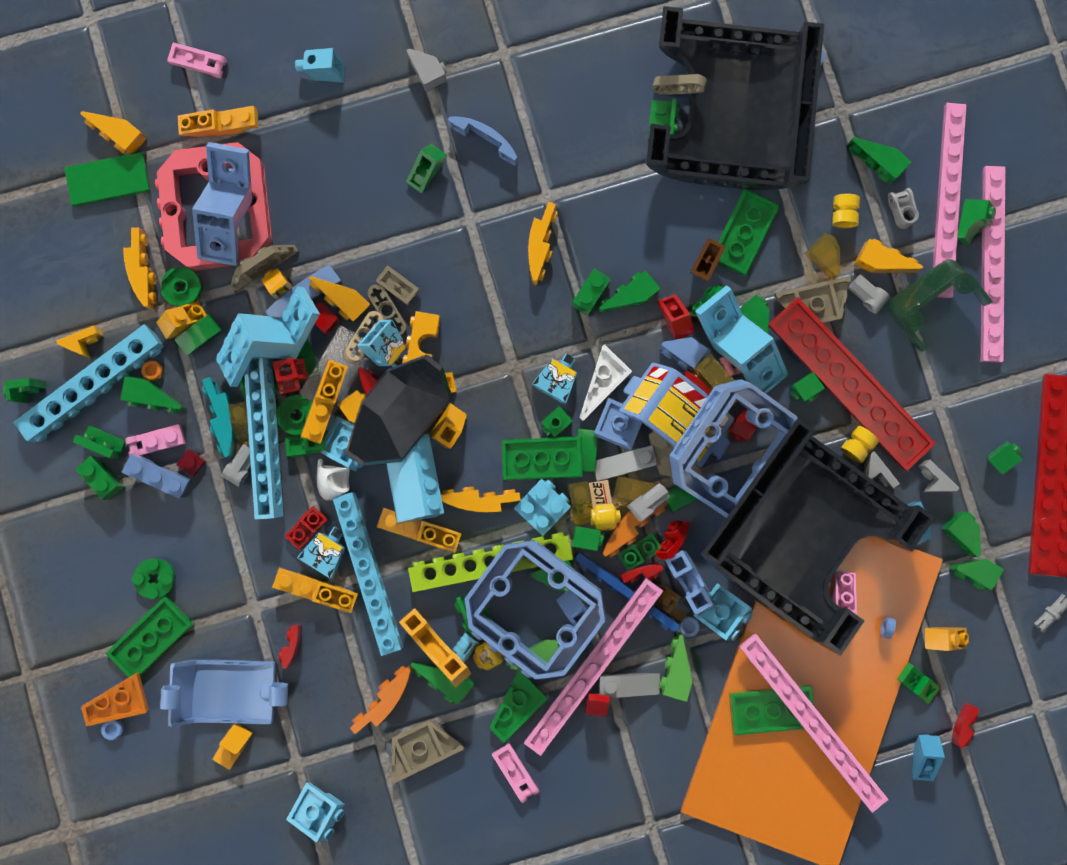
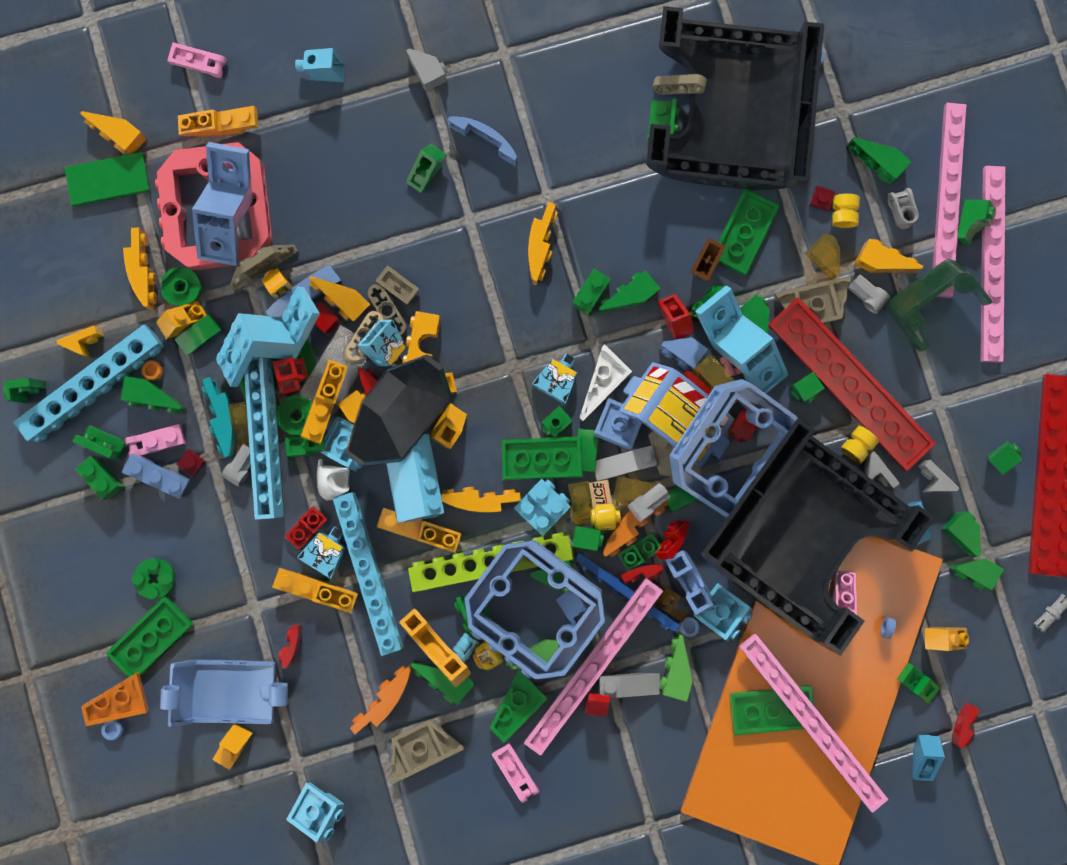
none -> dark red plate [809,185,835,212]

